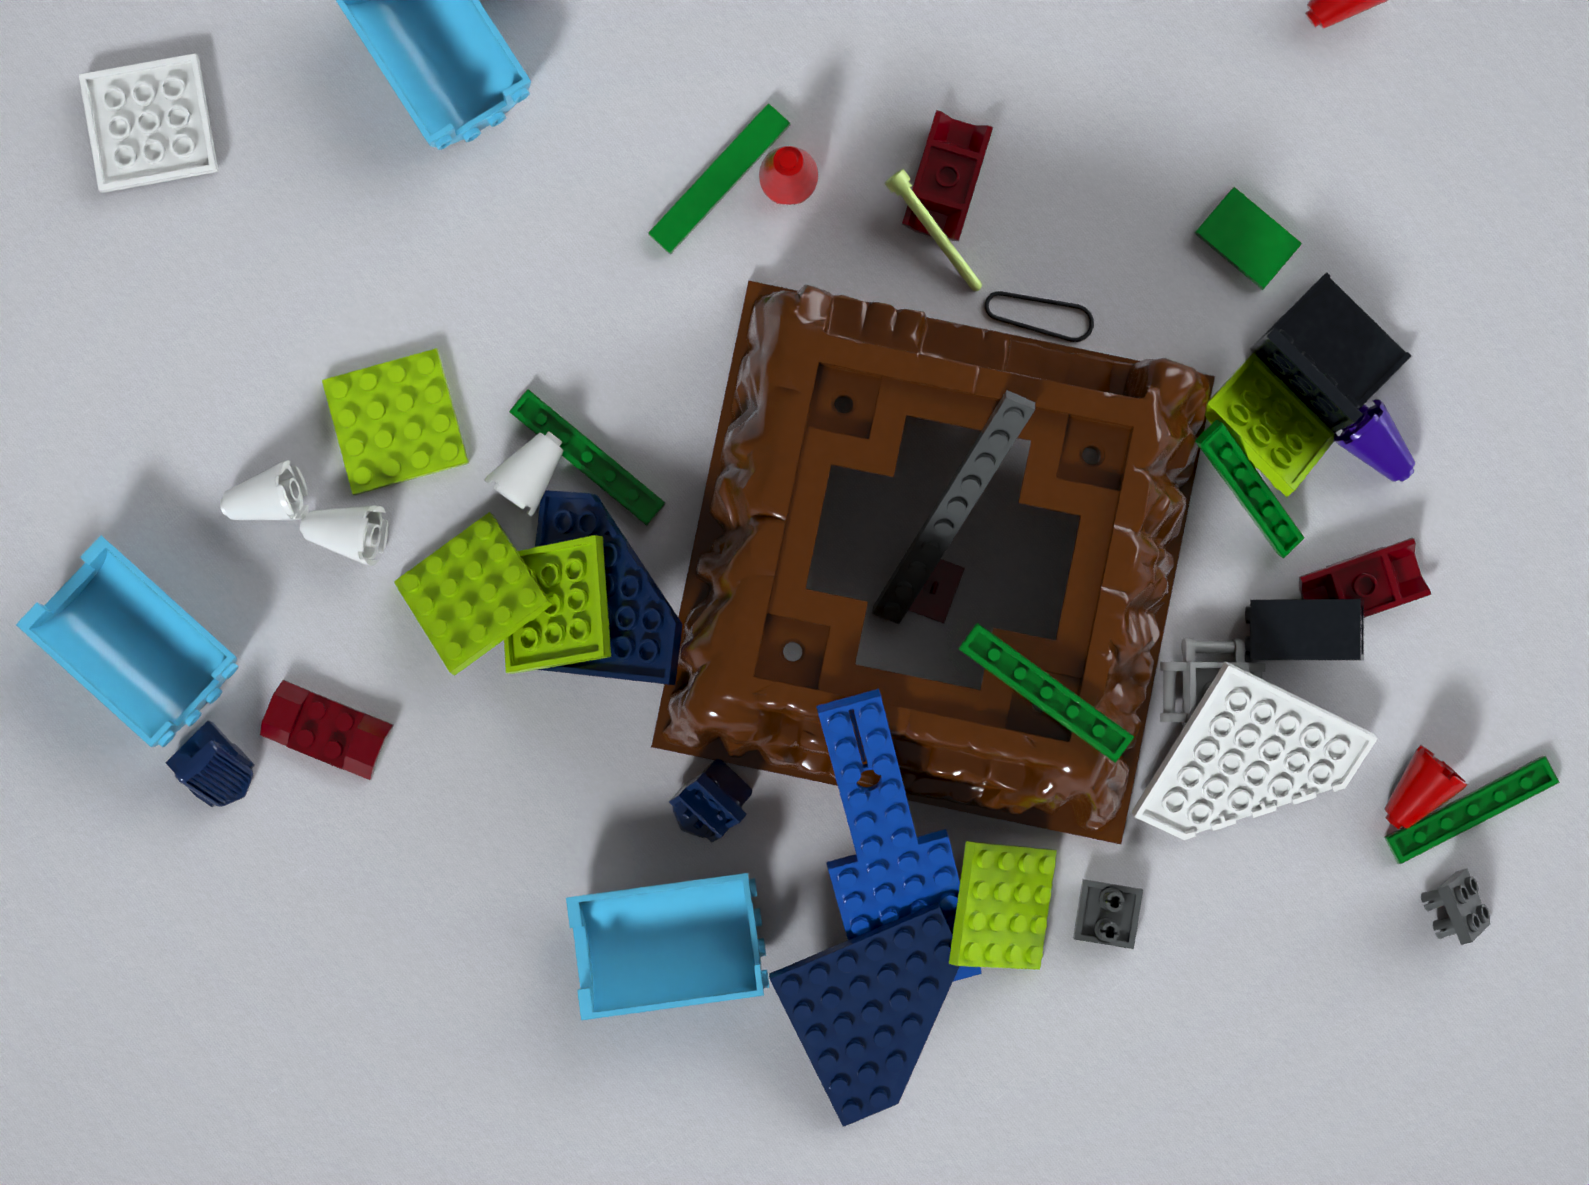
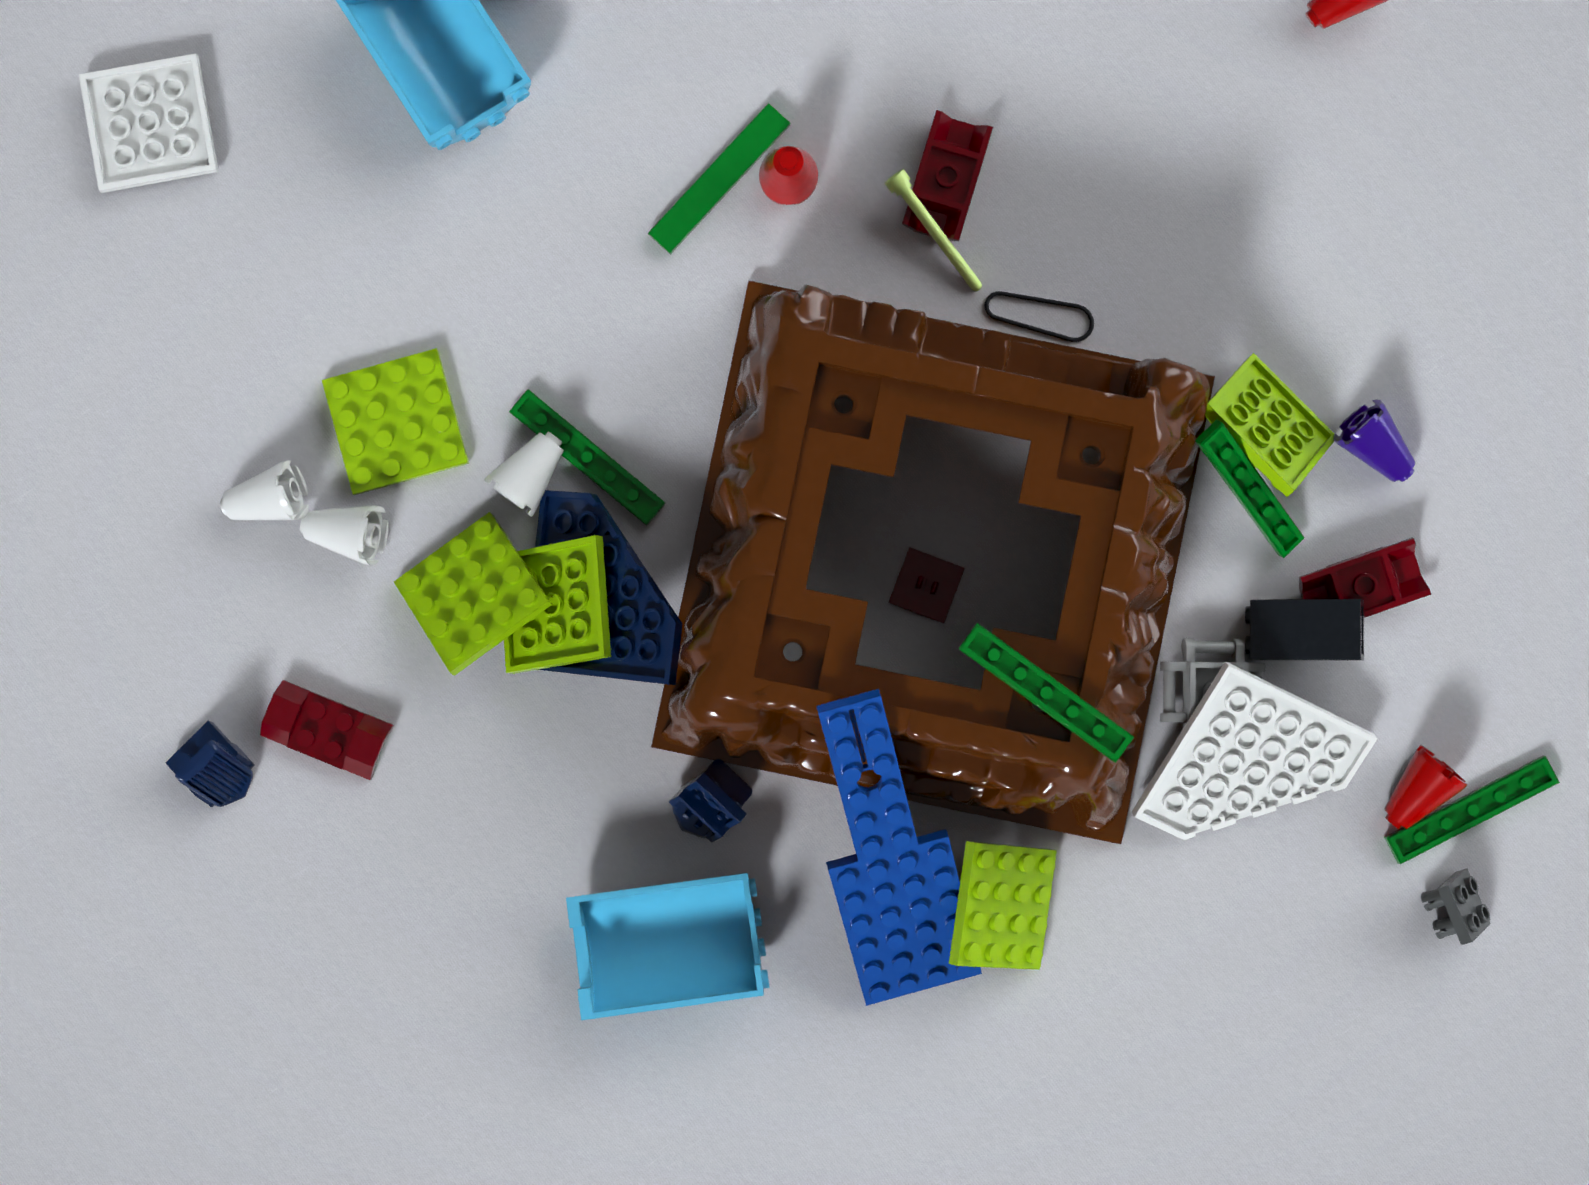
medium azure cylinder [16,535,239,748] -> none
dark blue plate [769,902,959,1127] -> none
dark grey plate [872,390,1035,624] -> none
dark grey plate [1073,879,1143,949] -> none
green tile [1195,187,1302,290] -> none
black bracket [1250,272,1412,433] -> none

